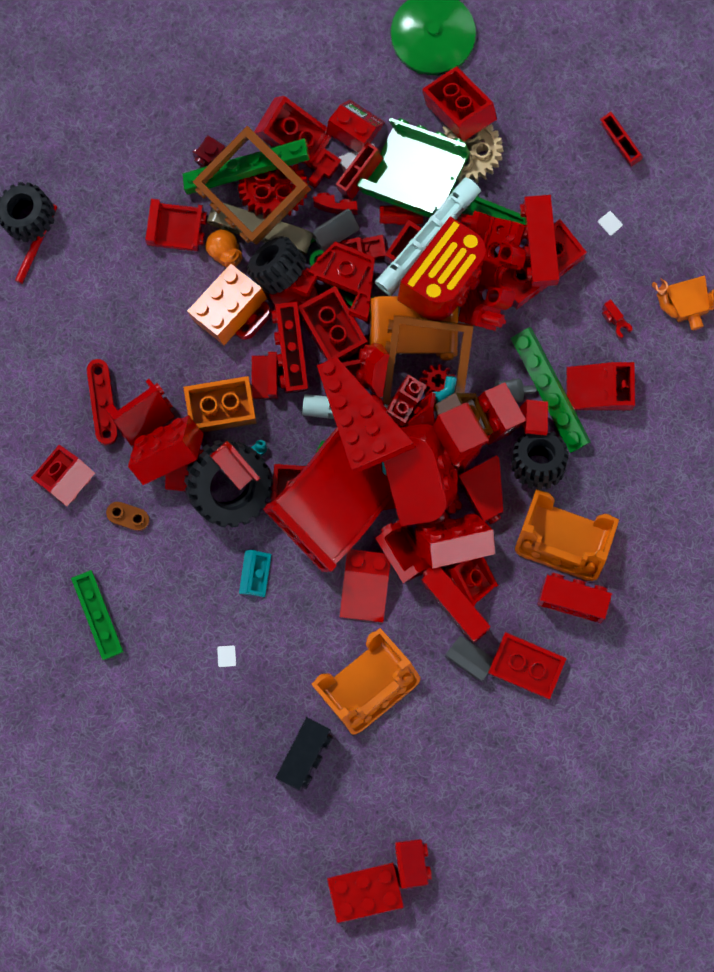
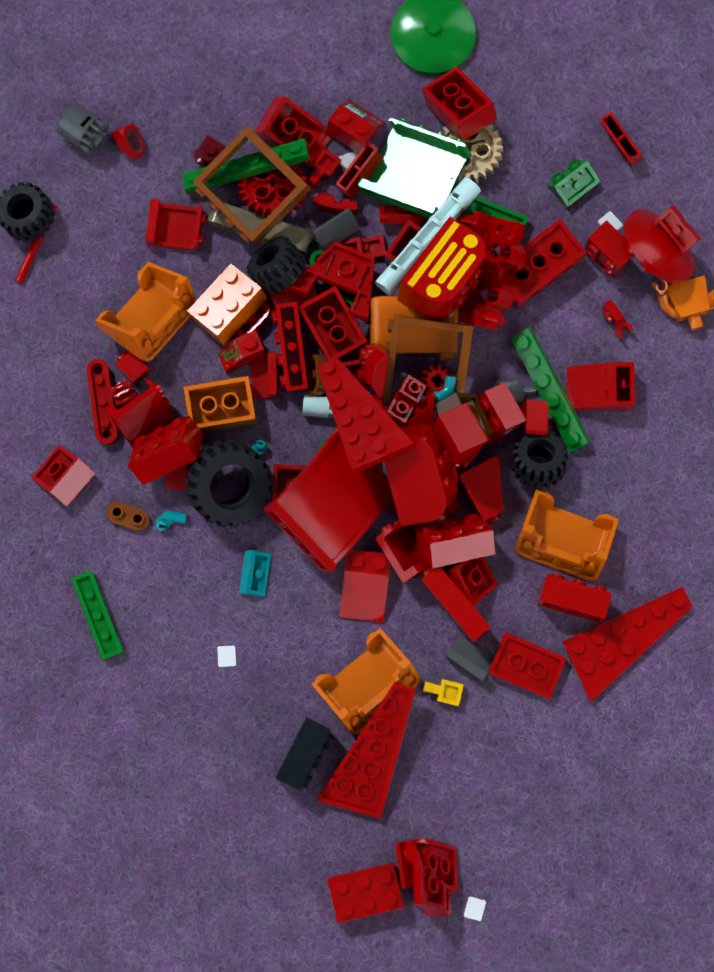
orange hair [205,229,243,268] -> none
red panel [210,441,260,490] -> none
red brick [520,195,559,287] -> none
none -> dark grey gear [57,103,109,154]
none -> orange windscreen [95,262,196,362]
none -> red rock [111,123,145,160]
none -> red gear [111,380,138,409]
none -> red brick [116,351,151,387]
none -> teal arm [155,510,187,531]
none -> red slope [218,330,266,373]
none -> dark orange plate [306,354,326,396]
none -> red wing [316,682,416,819]
none -> red slope [404,838,458,918]
none -> yellow plate [423,679,464,707]
none -> white sticker [464,896,486,921]
none -> green bracket [547,159,601,207]
none -> red wing [562,587,692,703]
none -> red brick [584,220,635,278]
none -> red bracket [624,205,701,285]

